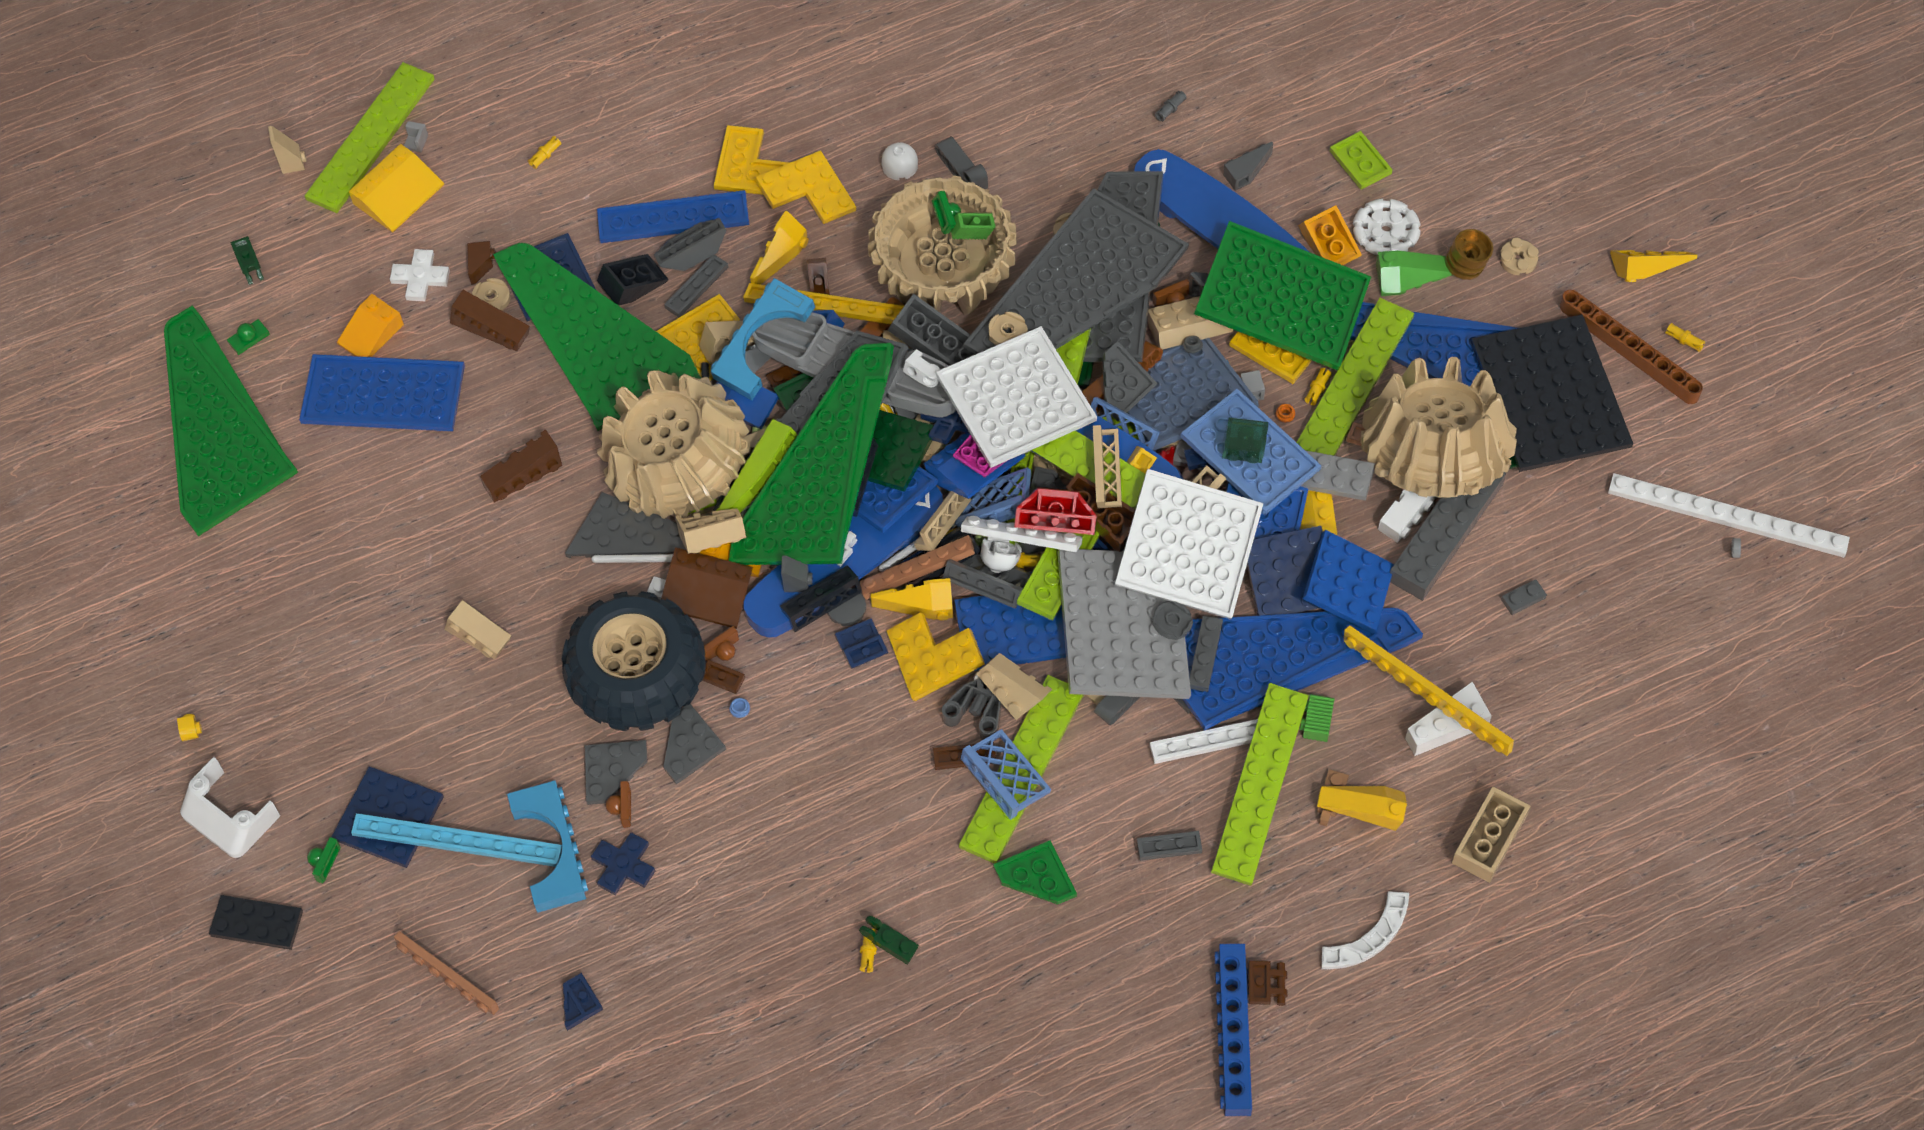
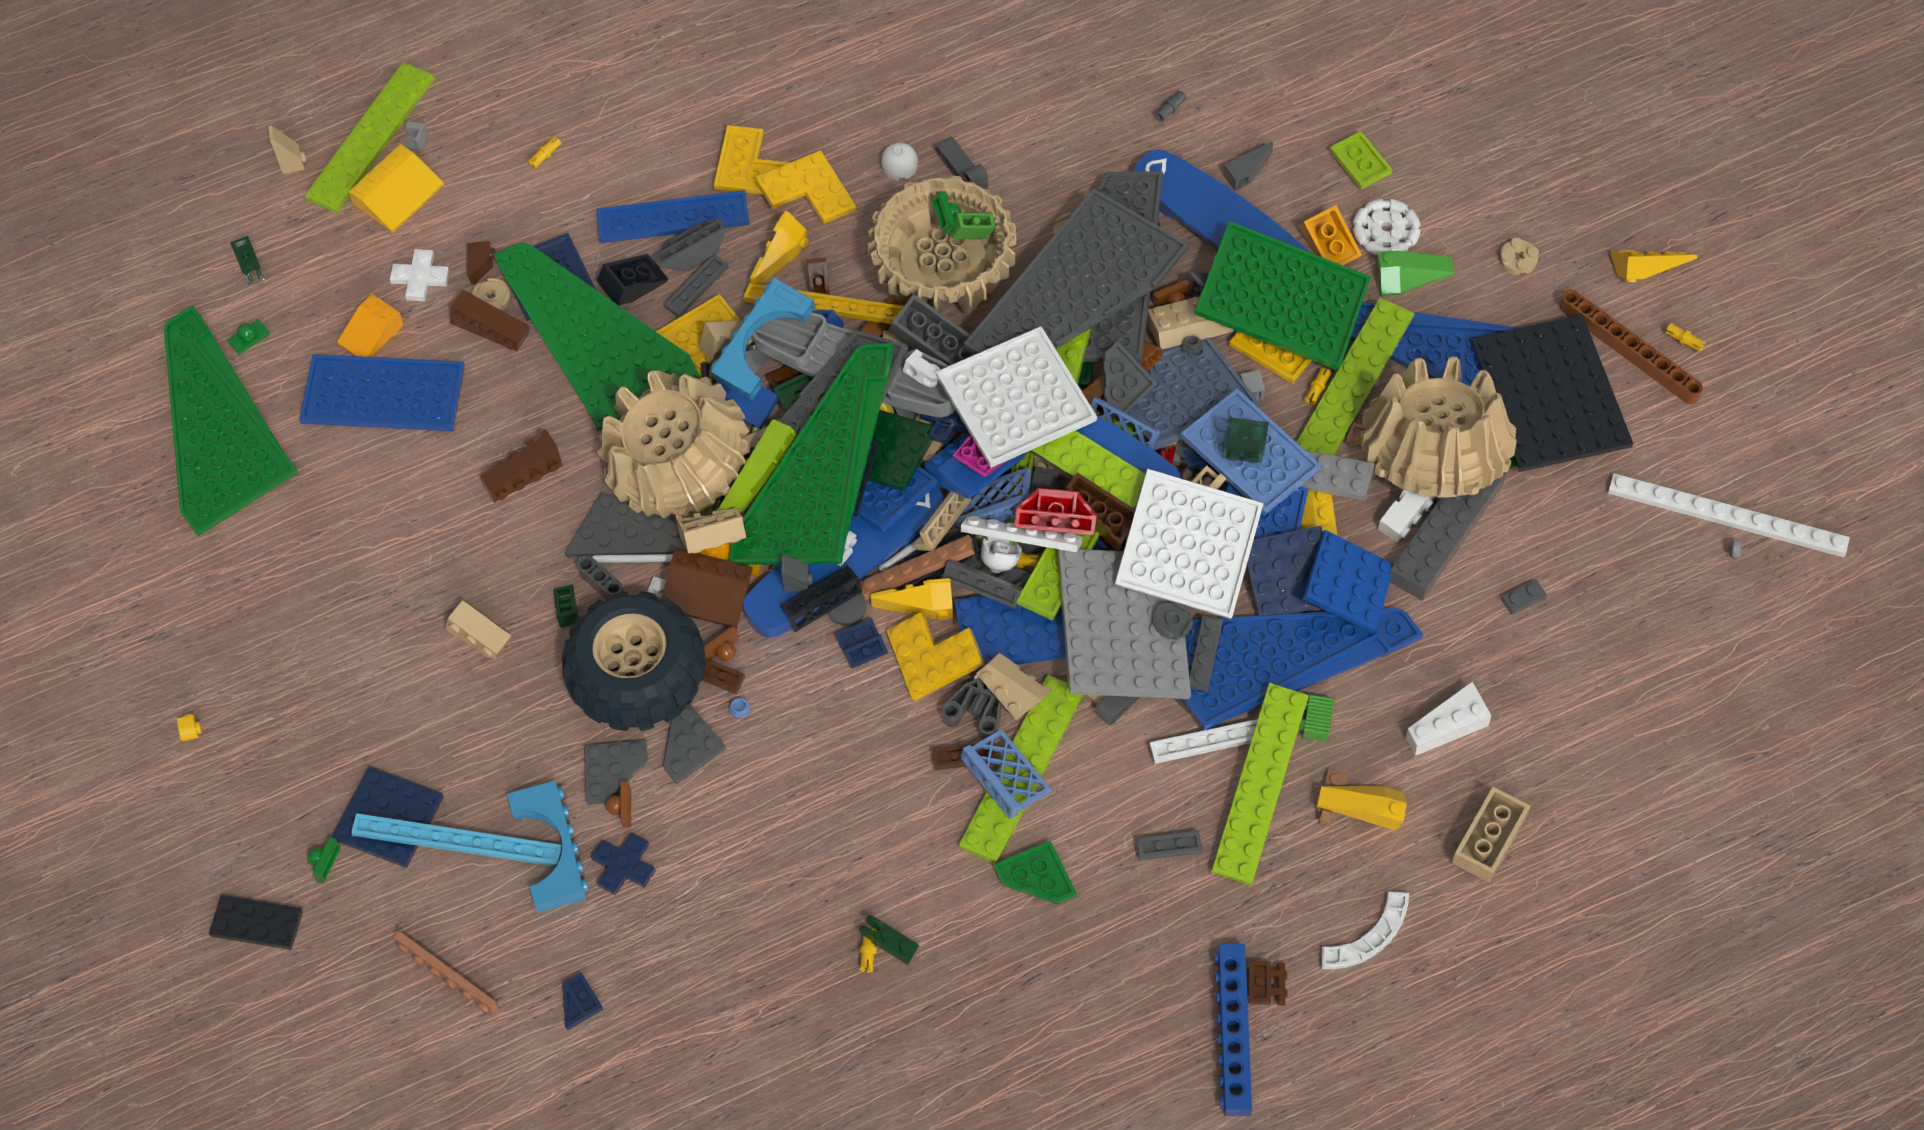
white windscreen [180,757,280,858] -> none
tan plate [988,312,1028,346] -> none
tan fence [1093,425,1122,508] -> none
yellow slope [1127,446,1157,474] -> none
orange plate [1276,404,1295,423] -> none
yellow plate [1344,625,1514,756] -> none
pearl gold wheel [1445,229,1493,280] -> none
none -> dark green slope [554,585,578,627]
none -> dark grey beam [577,555,624,600]

